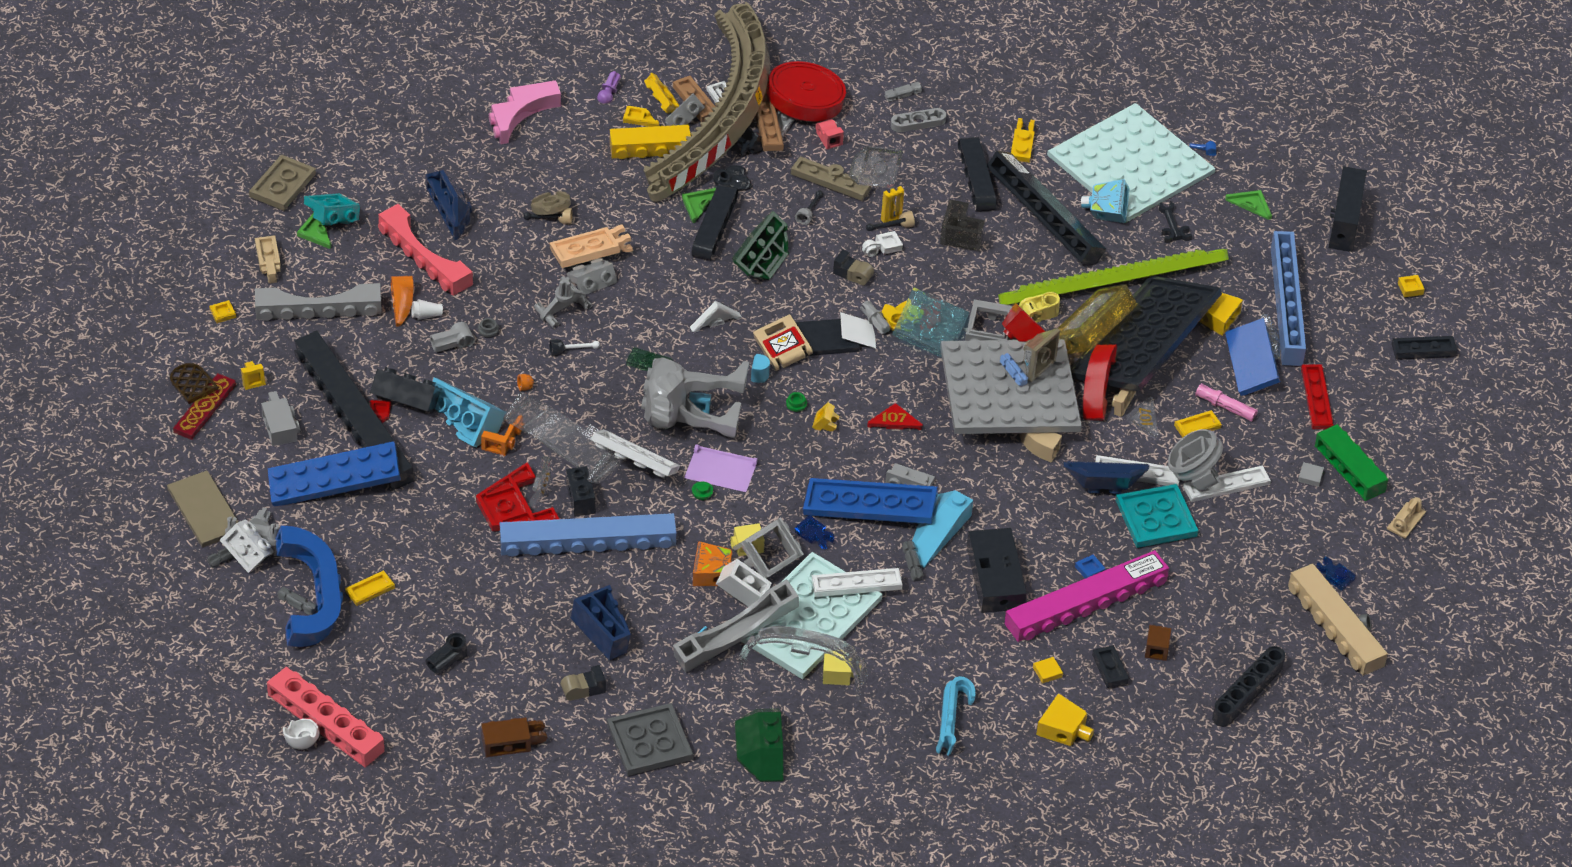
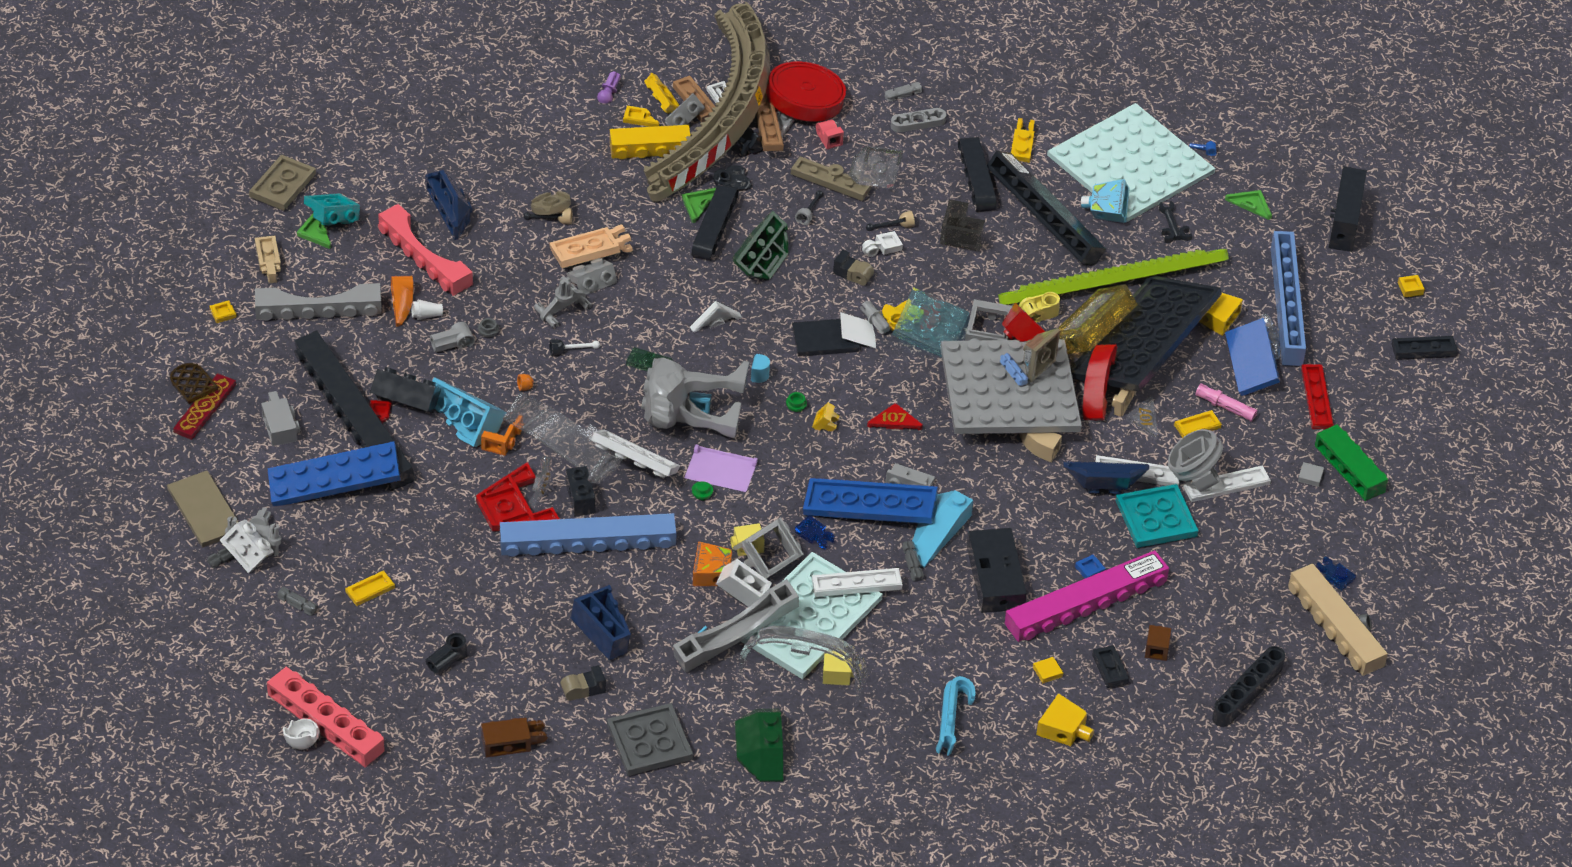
yellow tile [241,361,266,390] -> none
blue arch [275,525,343,647] -> none
bright pink arch [489,80,561,144] -> none
tan container [753,314,813,371] -> none
yellow tile [881,186,904,223] -> none
tan hinge [1387,497,1426,539] -> none

